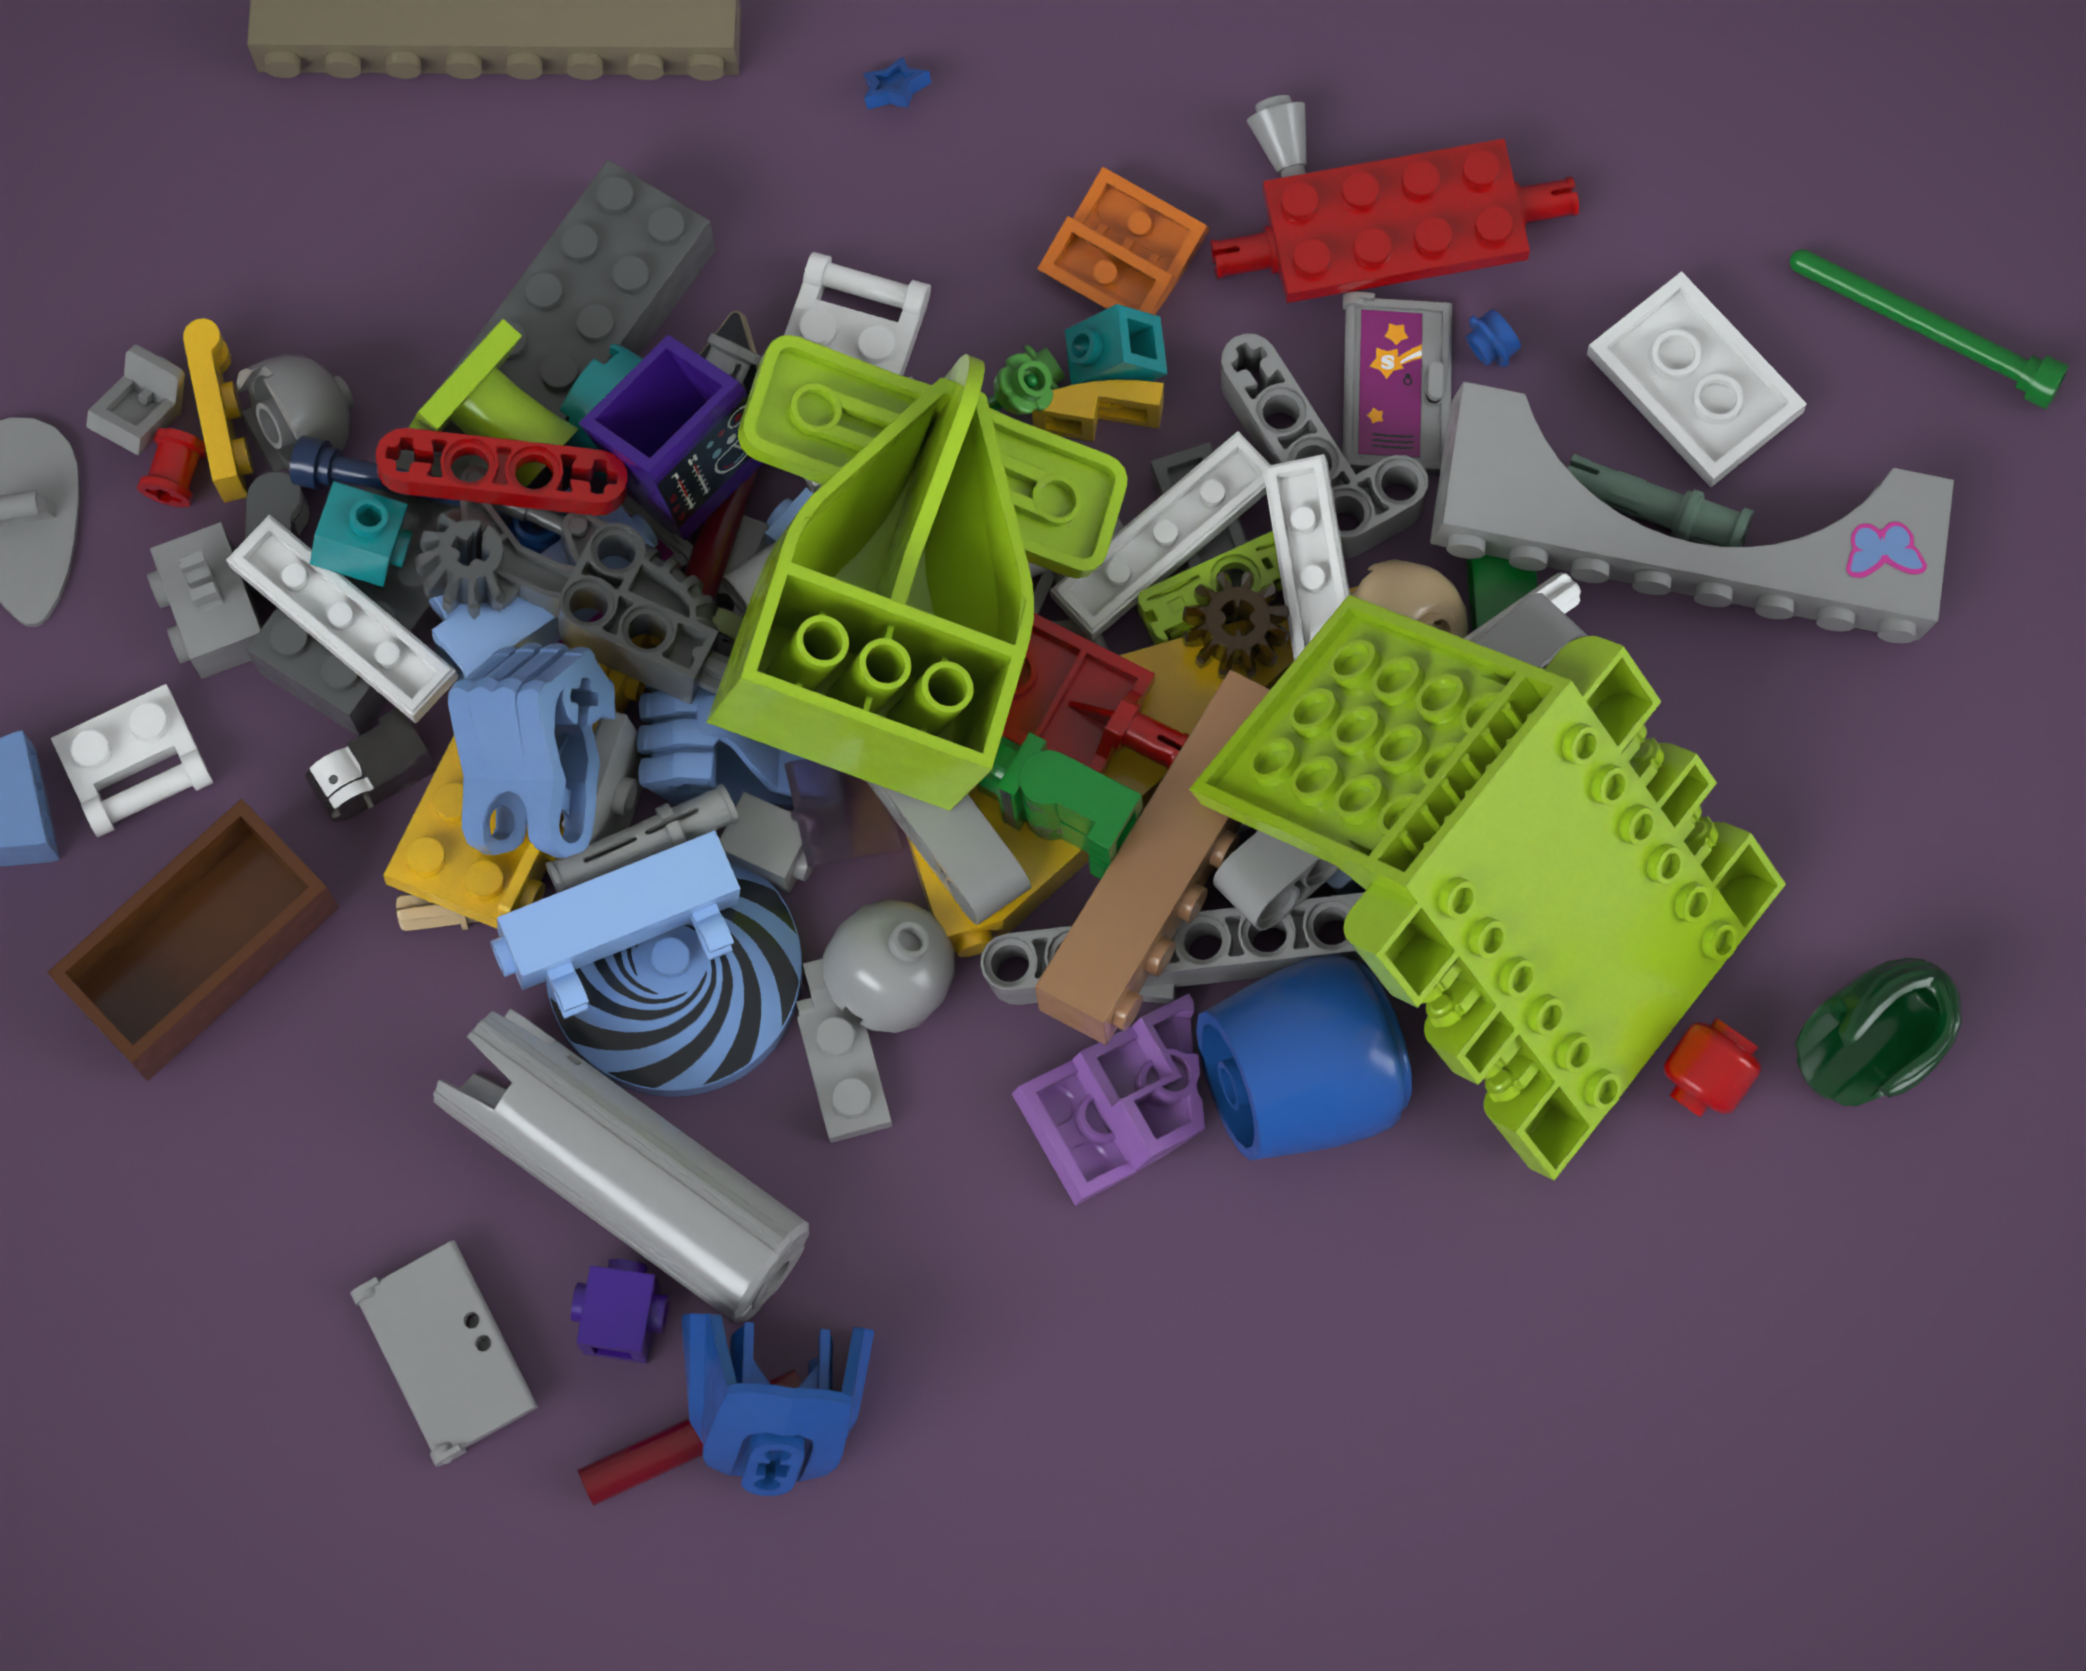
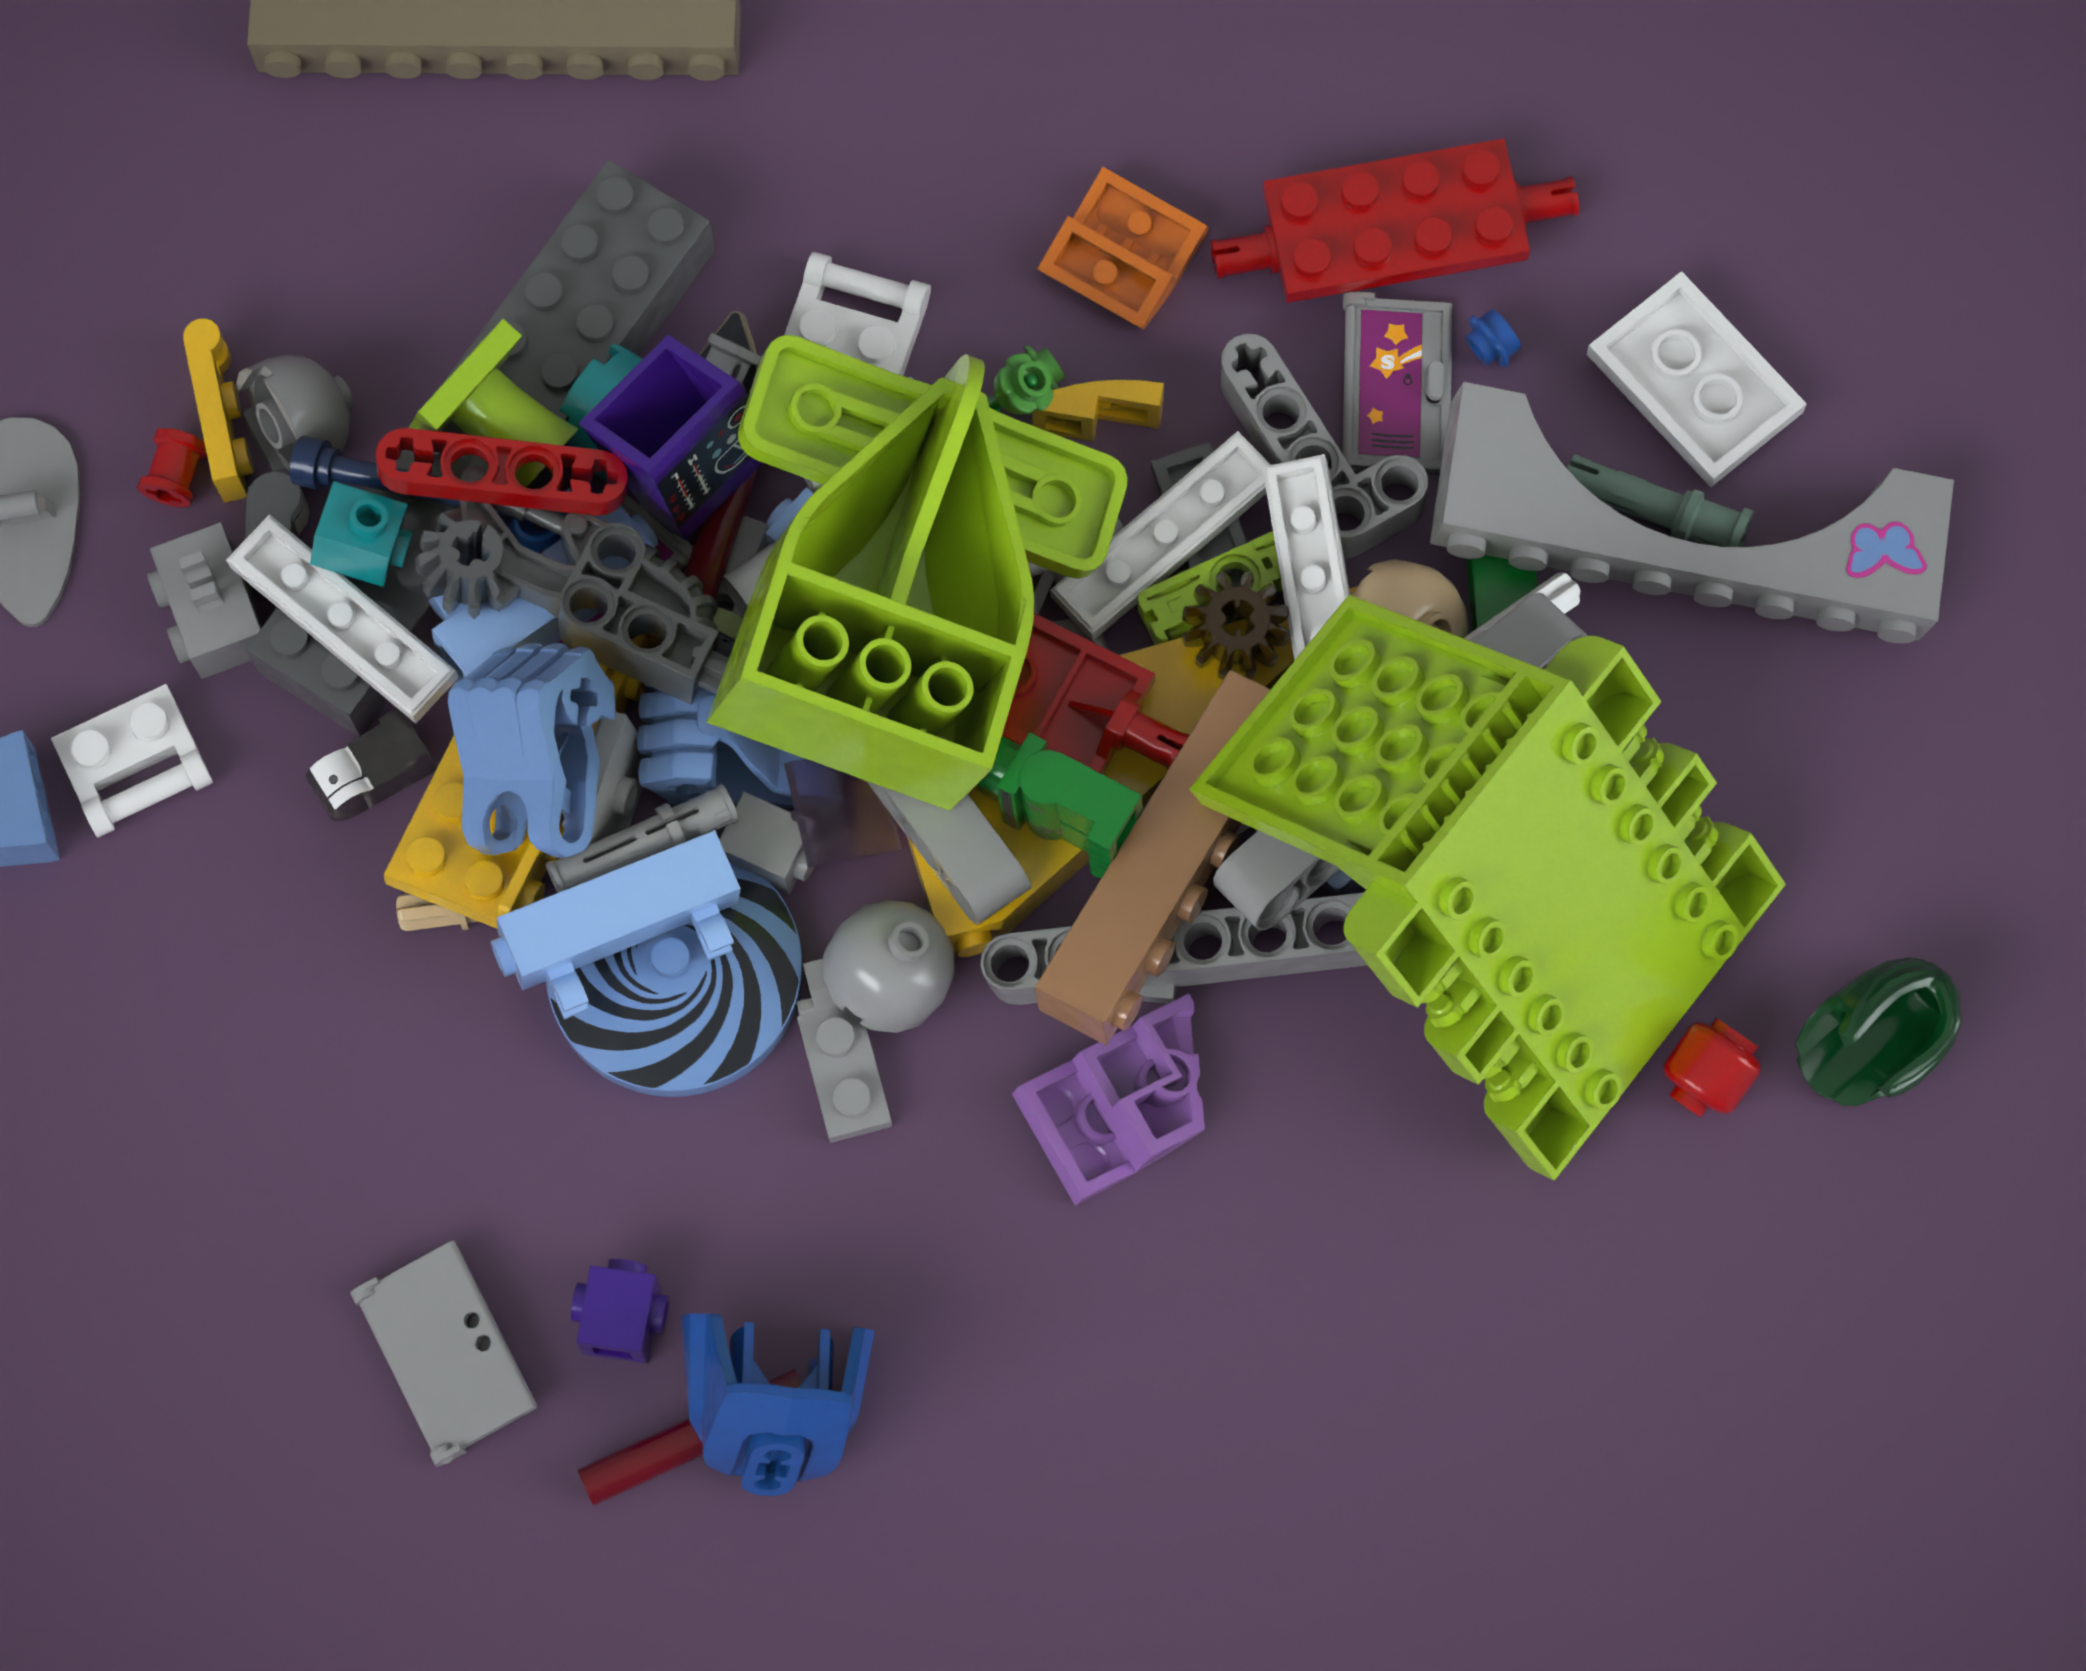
reddish brown piece [47,798,340,1081] -> none
light grey bracket [87,344,185,456] -> none
light grey piece [433,1008,809,1323] -> none
blue piece [863,56,932,110] -> none
teal brick [1065,304,1168,385] -> none
blue piece [1196,954,1413,1161] -> none
light grey cone [1246,95,1307,177] -> none
green piece [1789,249,2069,410] -> none

